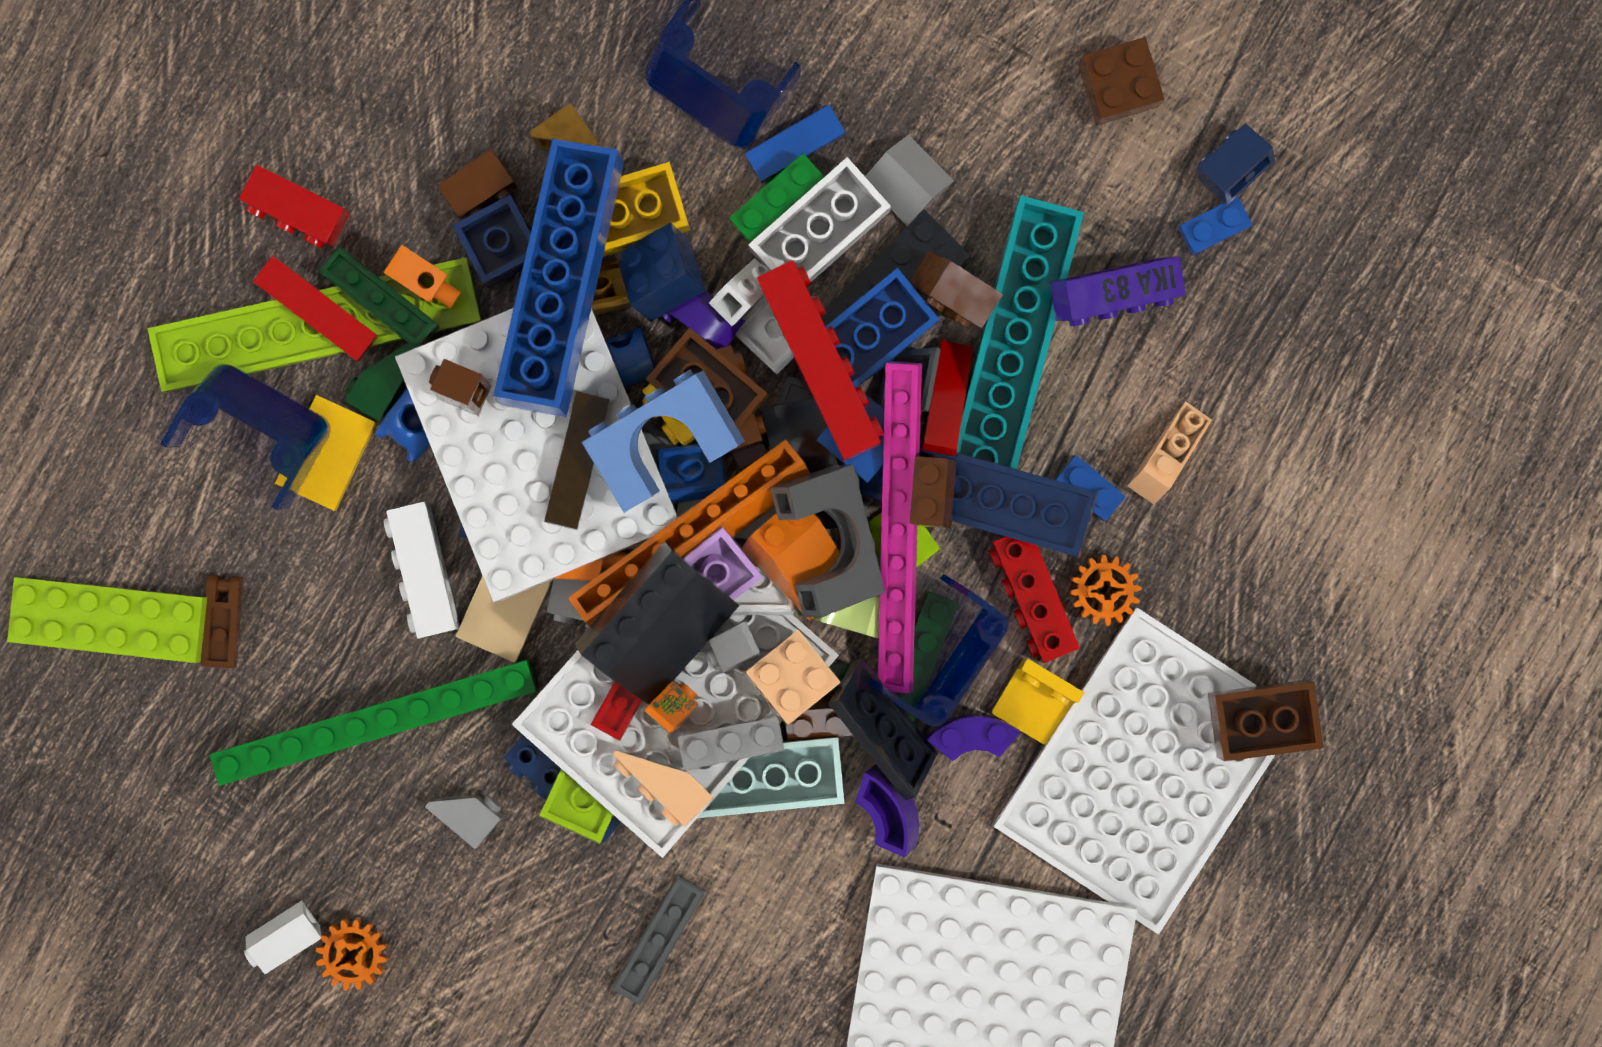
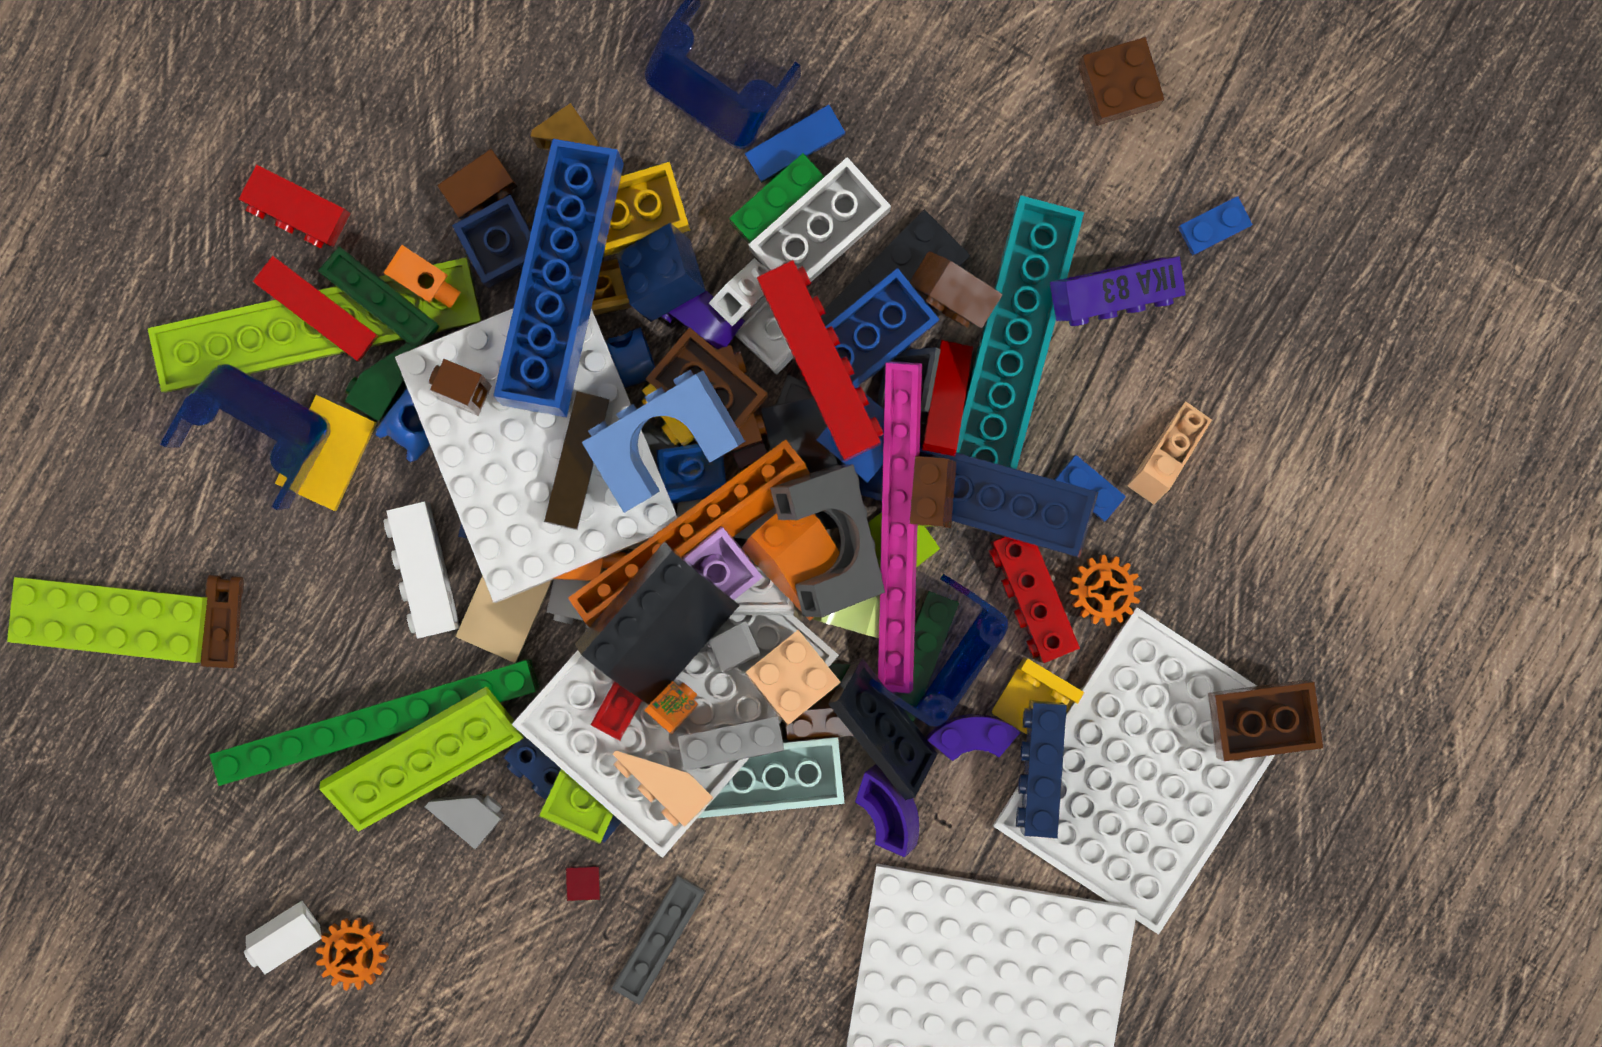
light grey slope [865,135,954,226] -> none
dark blue brick [1197,123,1275,205] -> none
none -> lime plate [320,687,524,832]
none -> dark red tile [566,865,601,901]
none -> dark blue brick [1016,700,1067,838]

